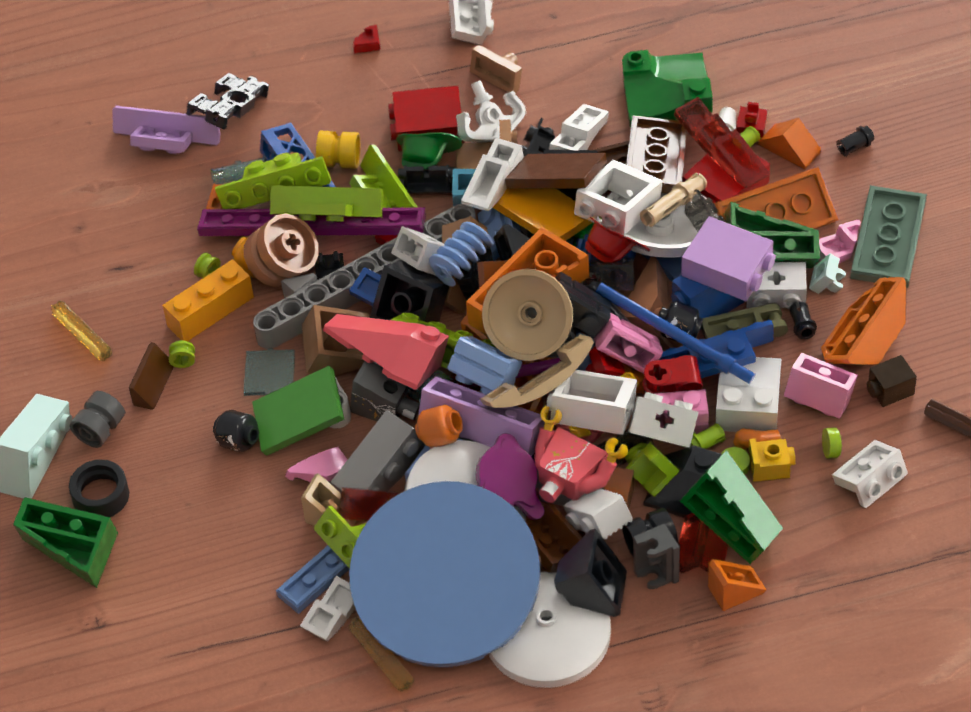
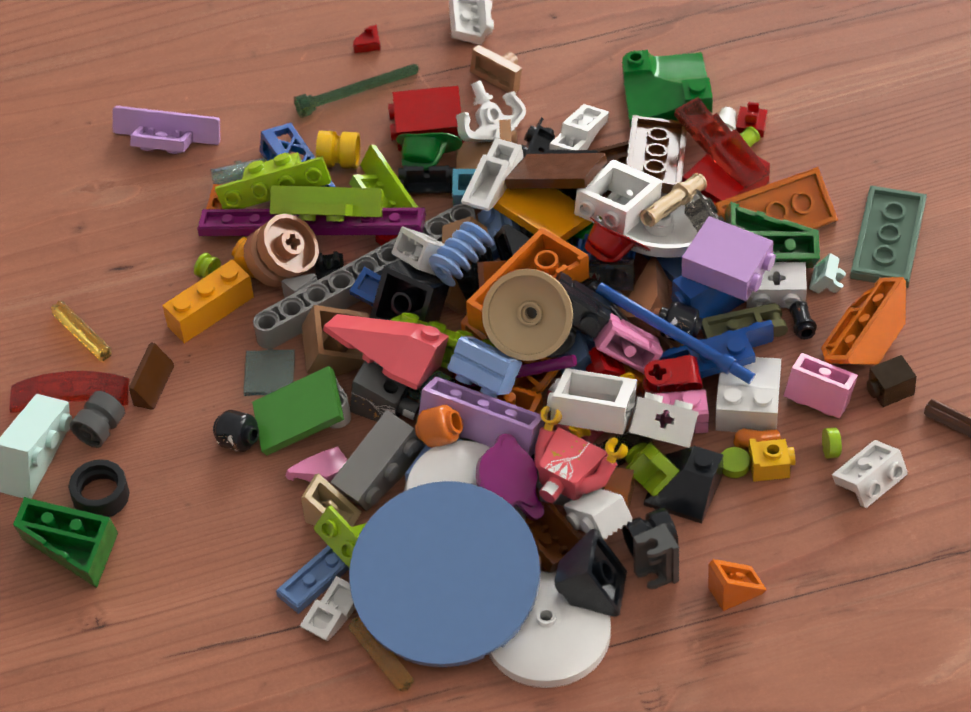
lime bush [169,340,195,368] -> none
piece [186,73,269,129] -> none
clear red tile [339,487,401,521] -> none
tan slope [480,334,594,408] -> none
clear red panel [678,513,728,573] -> none
green wedge [680,450,783,564] -> none
lime pin [686,423,726,449] -> none
orange slope [758,118,821,169] -> none
bright pink slope [819,220,861,263] -> none
black pin [836,126,874,157] -> none
none -> clear red slope [9,371,130,413]
none -> clear green piece [294,64,419,118]

